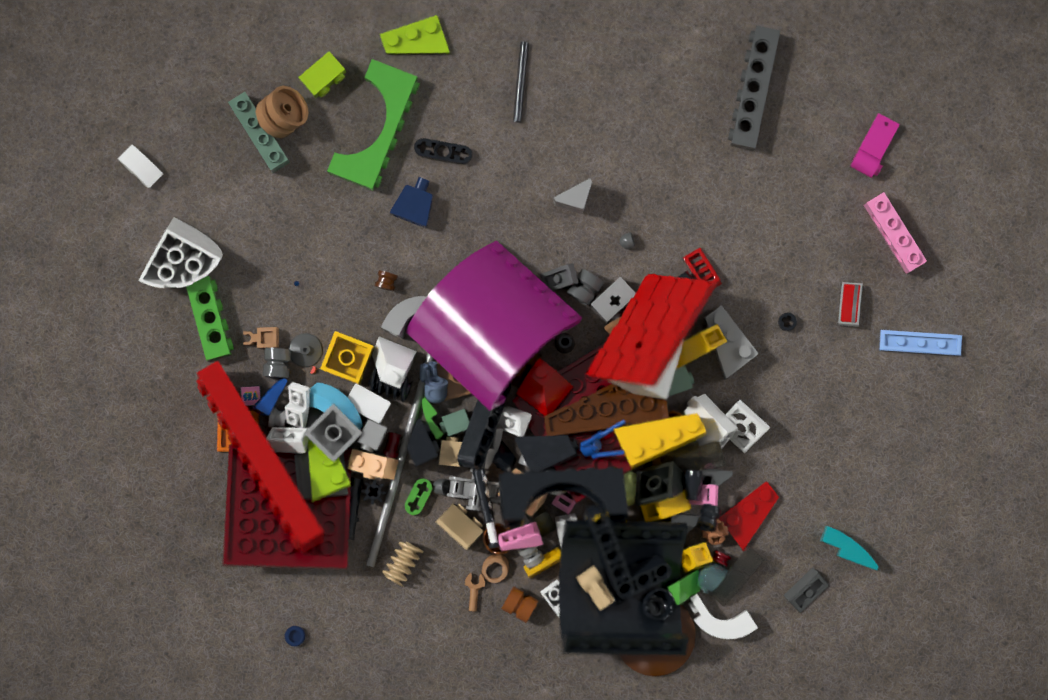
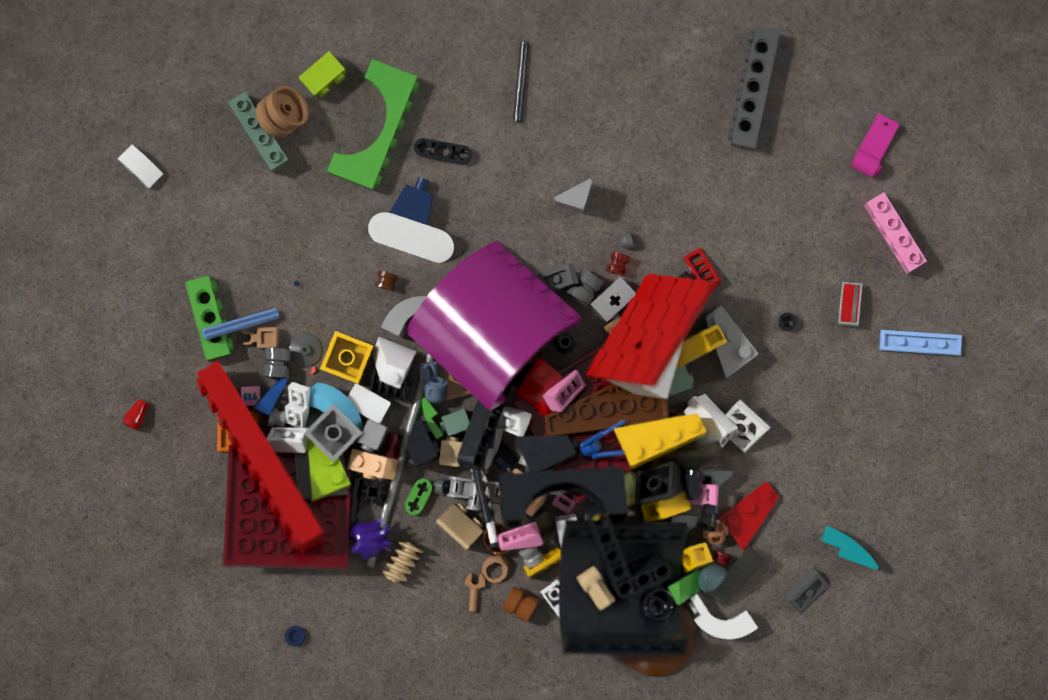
white brick [138,217,223,288] -> none
lime wing [380,15,450,54] -> none
none -> red cone [122,399,149,431]
none -> medium blue axle [202,308,279,340]
none -> dark purple hair [348,517,392,559]
none -> white sticker [368,212,454,263]
none -> bright pink slope [543,370,586,412]
none -> clear red wheel [606,251,631,277]

